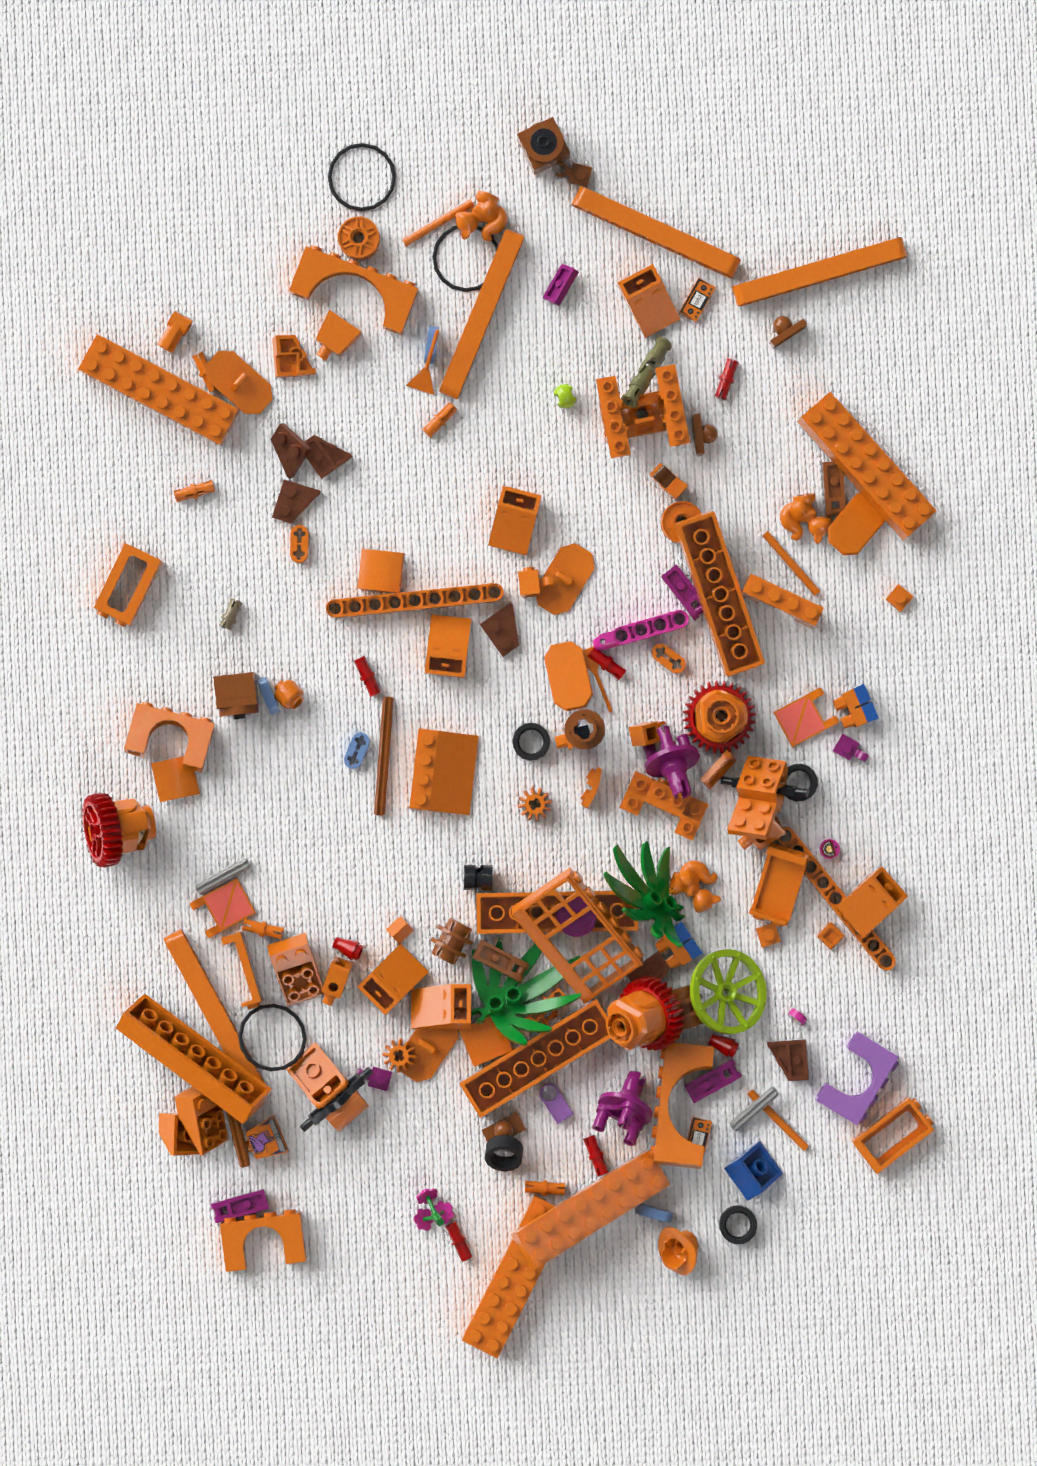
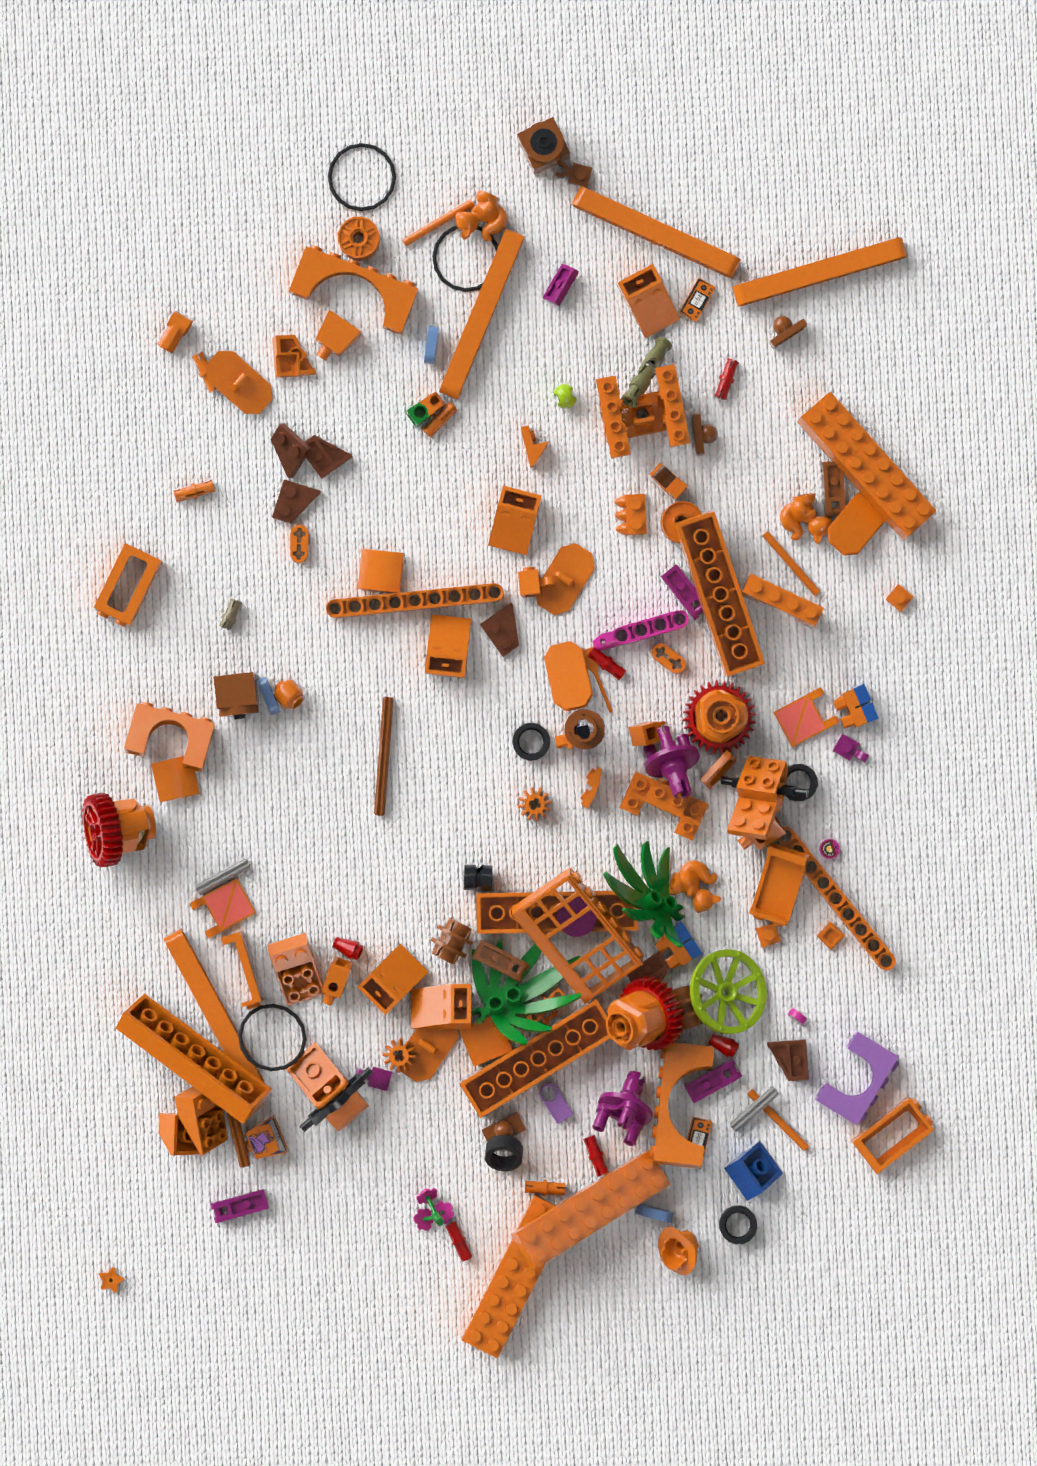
orange brick [78,334,240,446] -> none
orange arch [220,1209,307,1272] -> none
orange pin [242,918,284,940] -> none
medium blue beam [344,732,370,769] -> none
red pin [354,656,381,697] -> none
orange slope [386,916,414,944] -> none
orange piece [406,330,439,395] -> none
orange slope [409,728,479,815] -> none
orange slope [836,866,908,938] -> none
none -> orange plate [99,1267,125,1293]
none -> leg [406,392,446,428]
none -> orange slope [521,425,549,468]
none -> orange plate [614,494,647,535]

